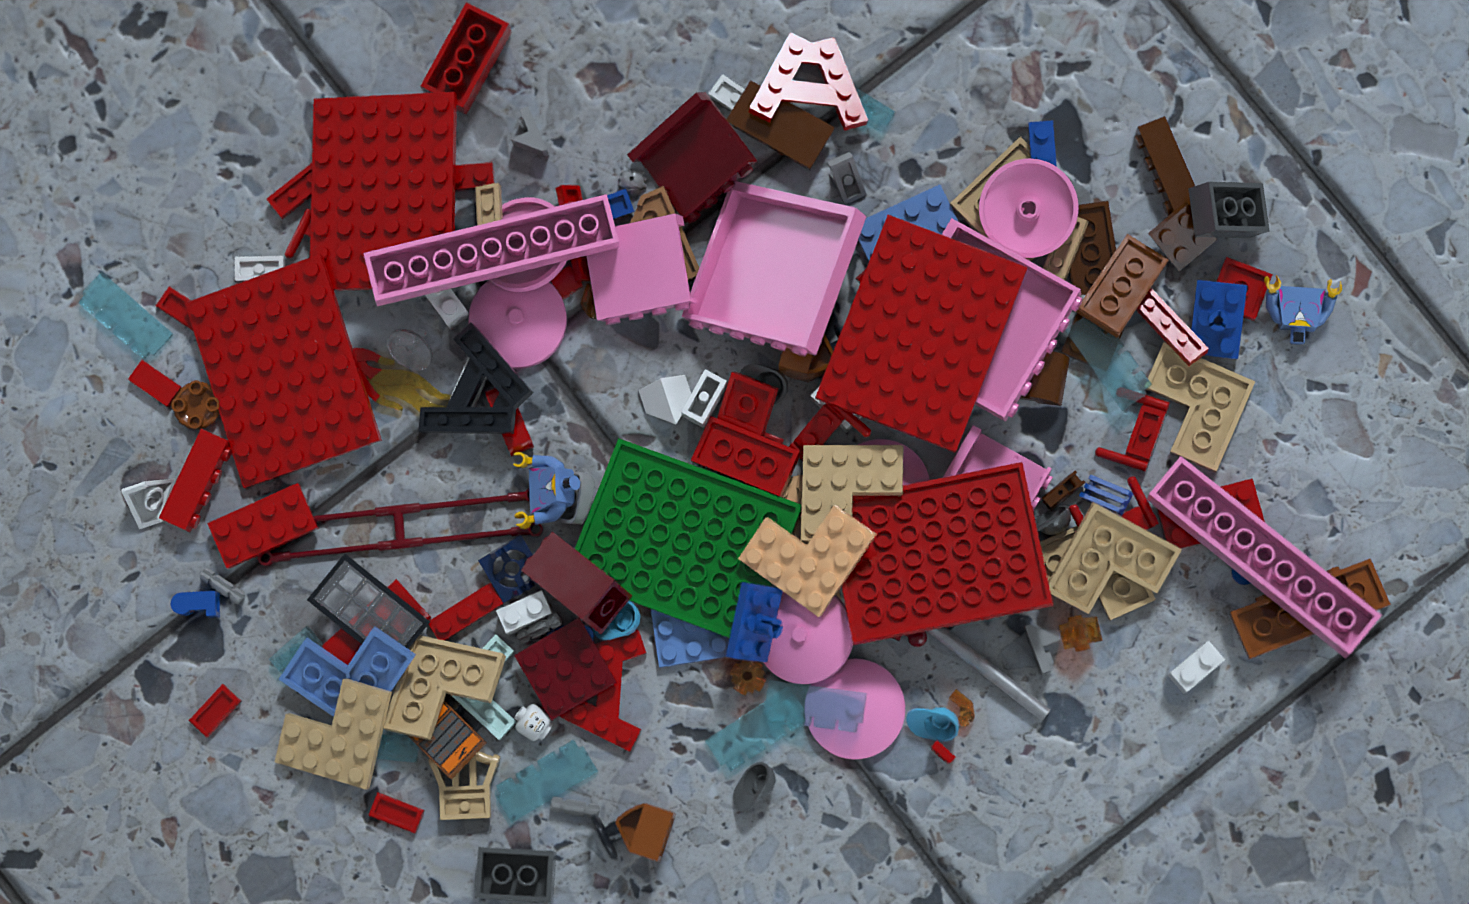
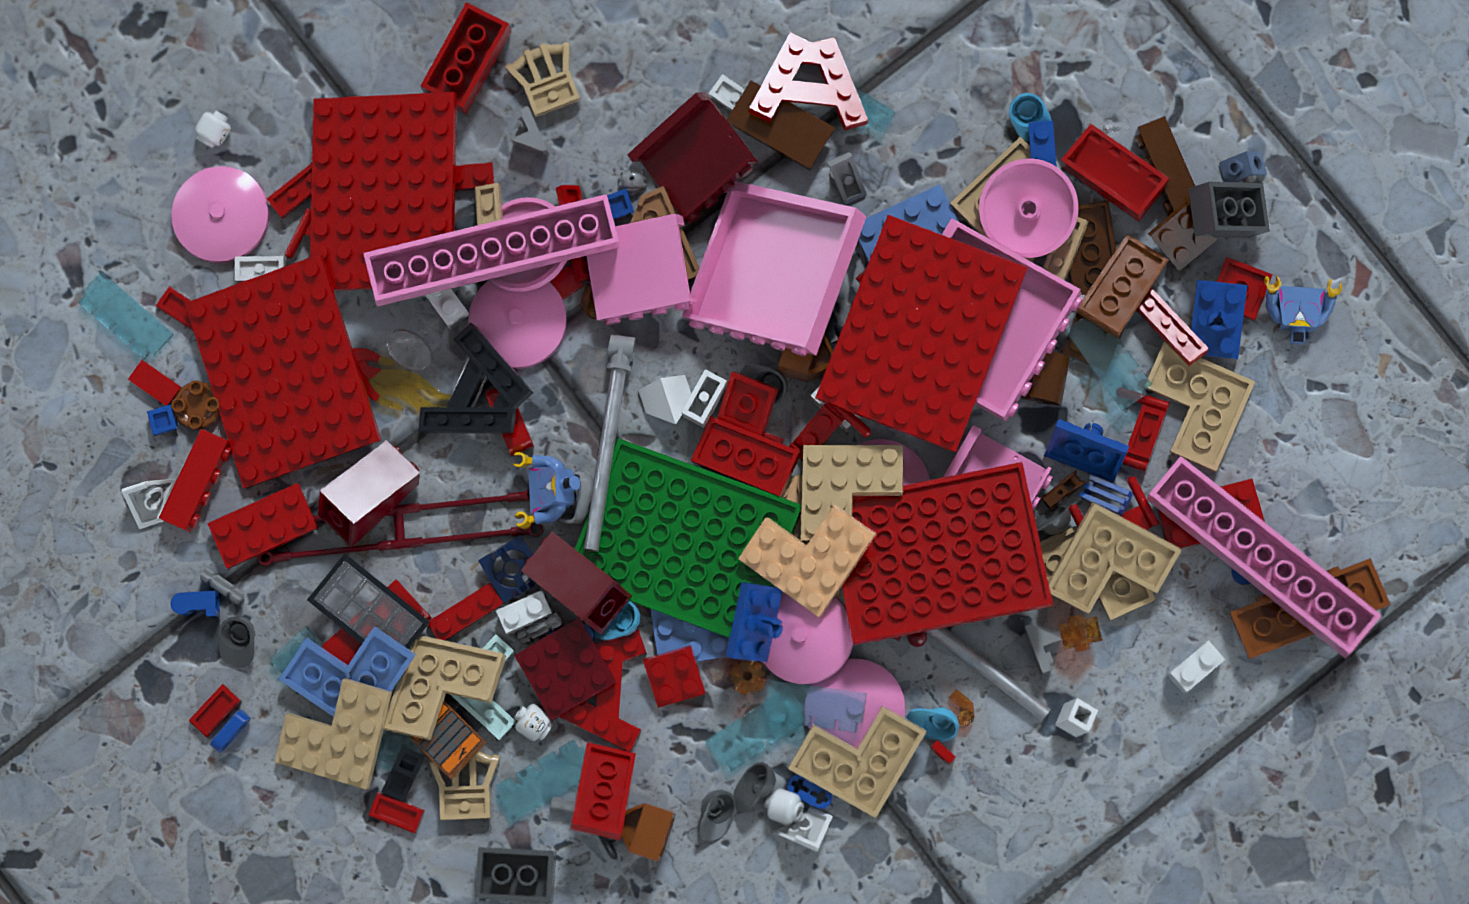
none -> blue plate [147,405,178,436]
none -> bright pink dish [171,166,270,263]
none -> white head [194,110,231,148]
none -> blue beam [210,709,251,753]
none -> dark grey cap [218,616,256,668]
none -> slope [318,440,420,547]
none -> black slope [381,746,425,802]
none -> tan plate [504,42,581,117]
none -> red plate [570,742,636,840]
none -> flat silver piece [584,335,636,552]
none -> red plate [643,645,706,708]
none -> dark grey cap [698,789,737,841]
none -> white head [764,789,804,825]
none -> white slope [771,806,833,852]
none -> blue beam [787,775,832,809]
none -> tan plate [788,705,926,818]
none -> medium azure cap [1009,92,1052,142]
none -> blue plate [1044,419,1129,483]
none -> white brick [1055,698,1098,737]
none -> red slope [1061,124,1169,222]
none -> sand blue bracket [1219,151,1267,182]

